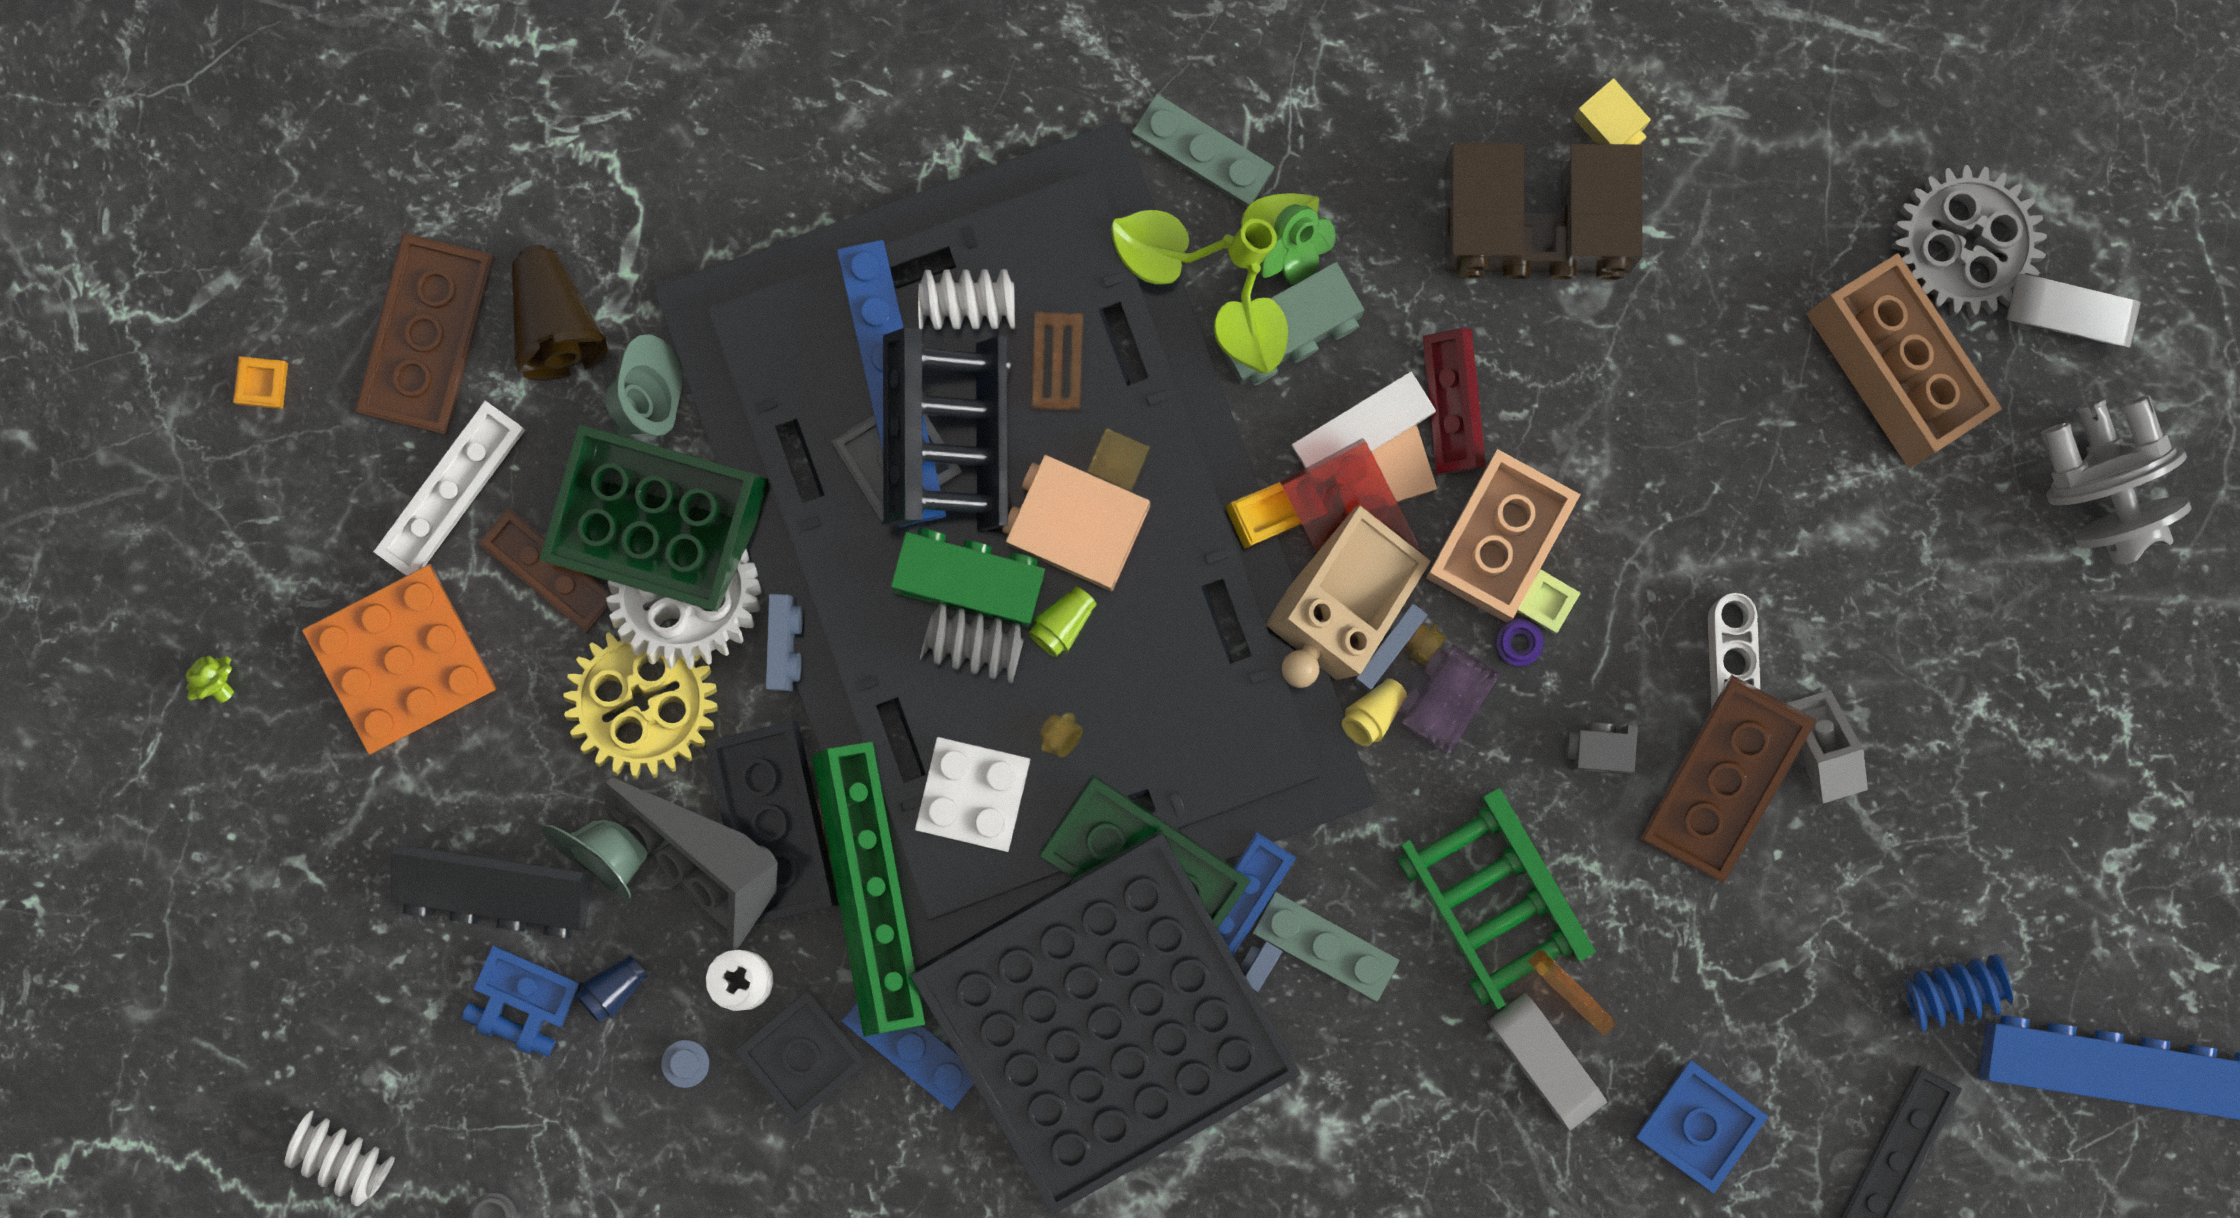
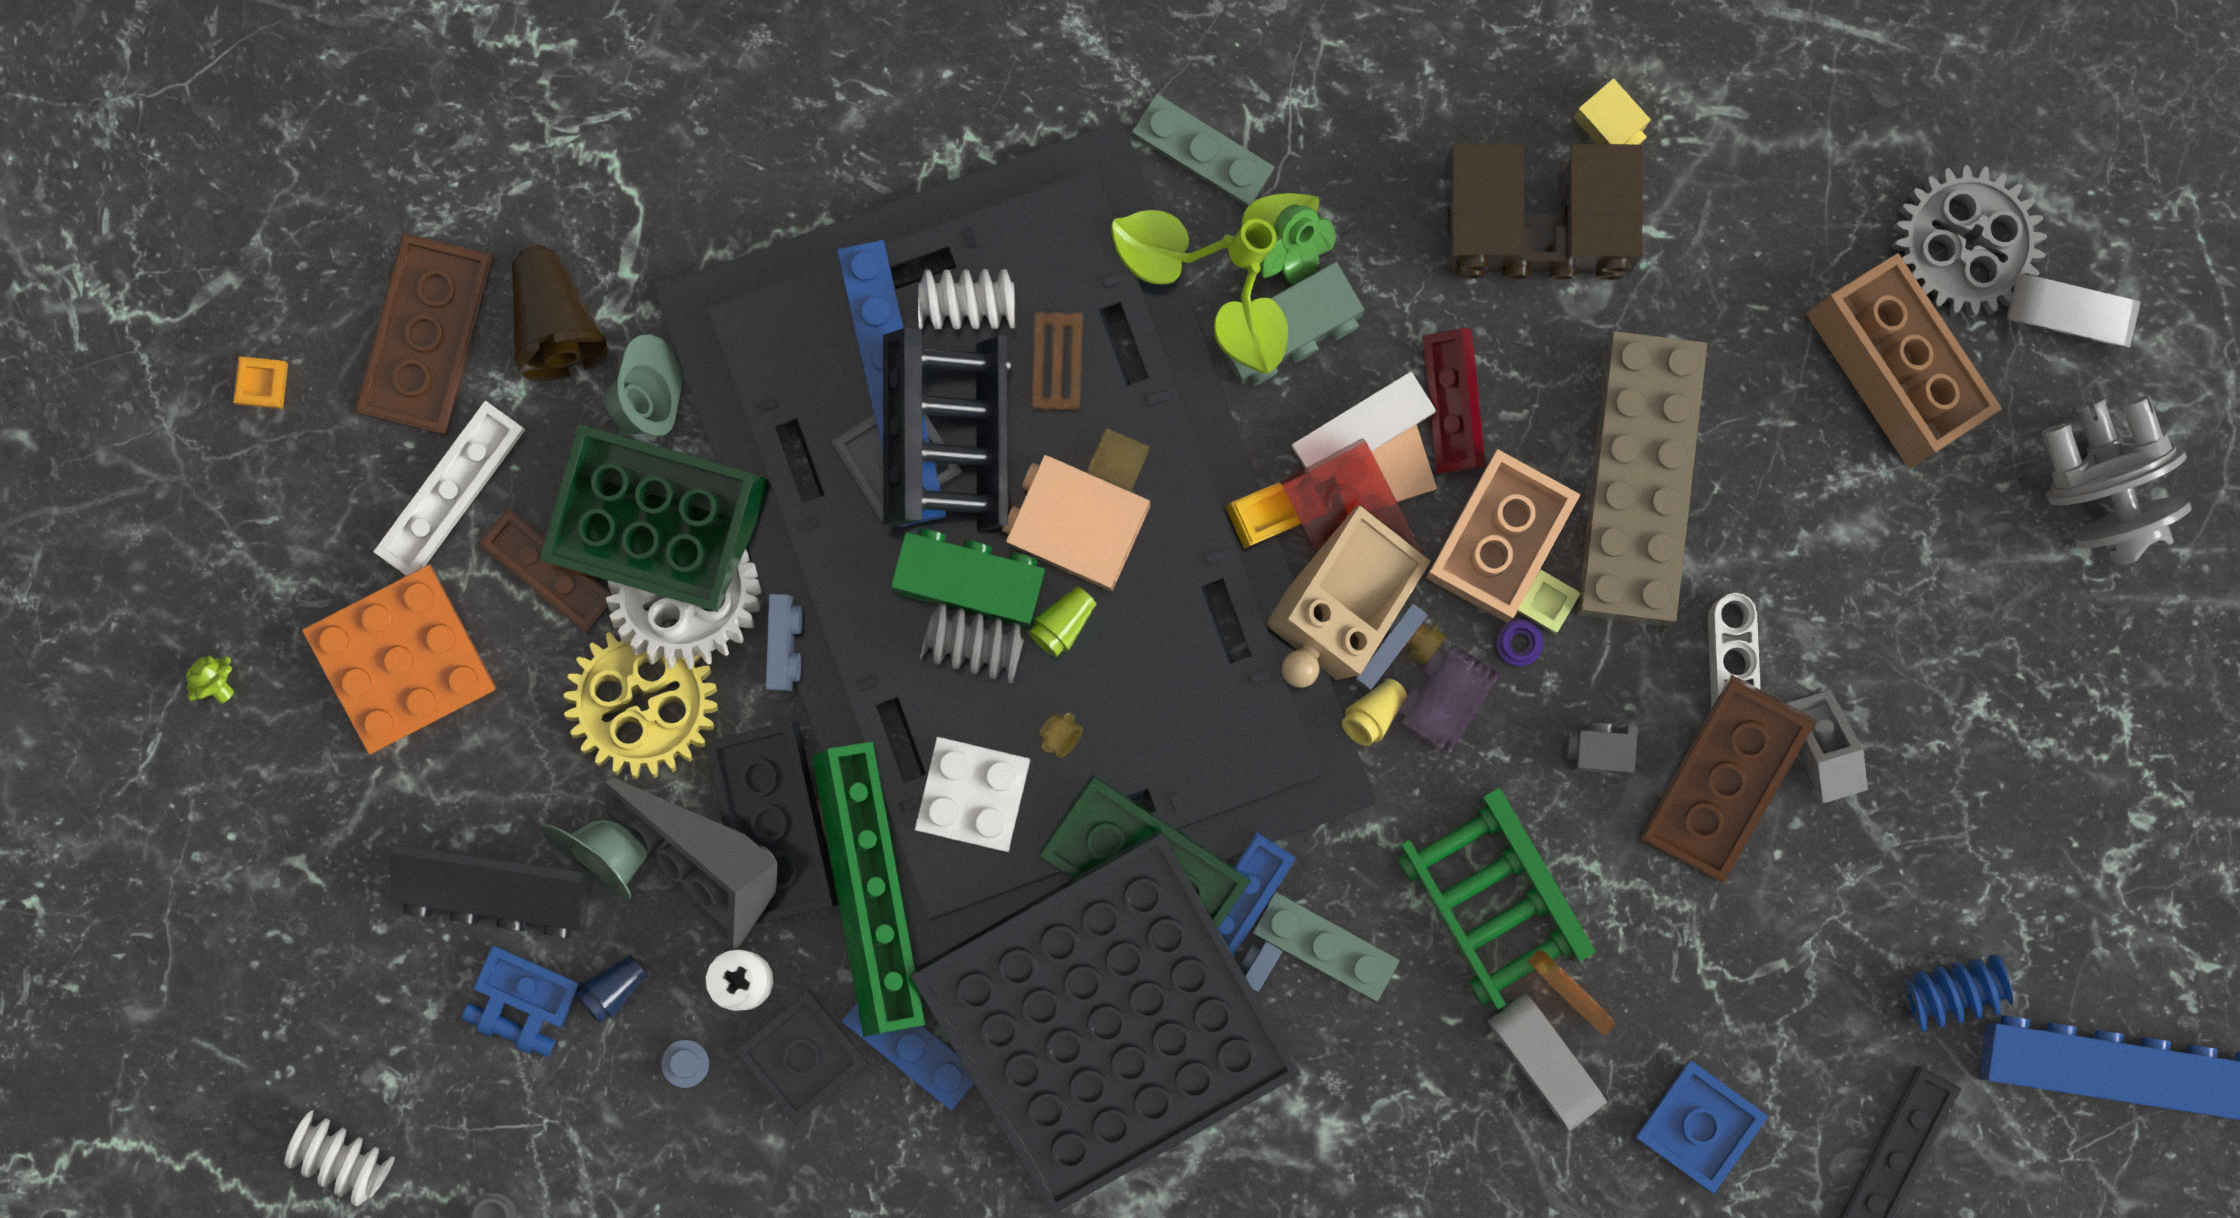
none -> dark tan brick [1576,331,1707,627]

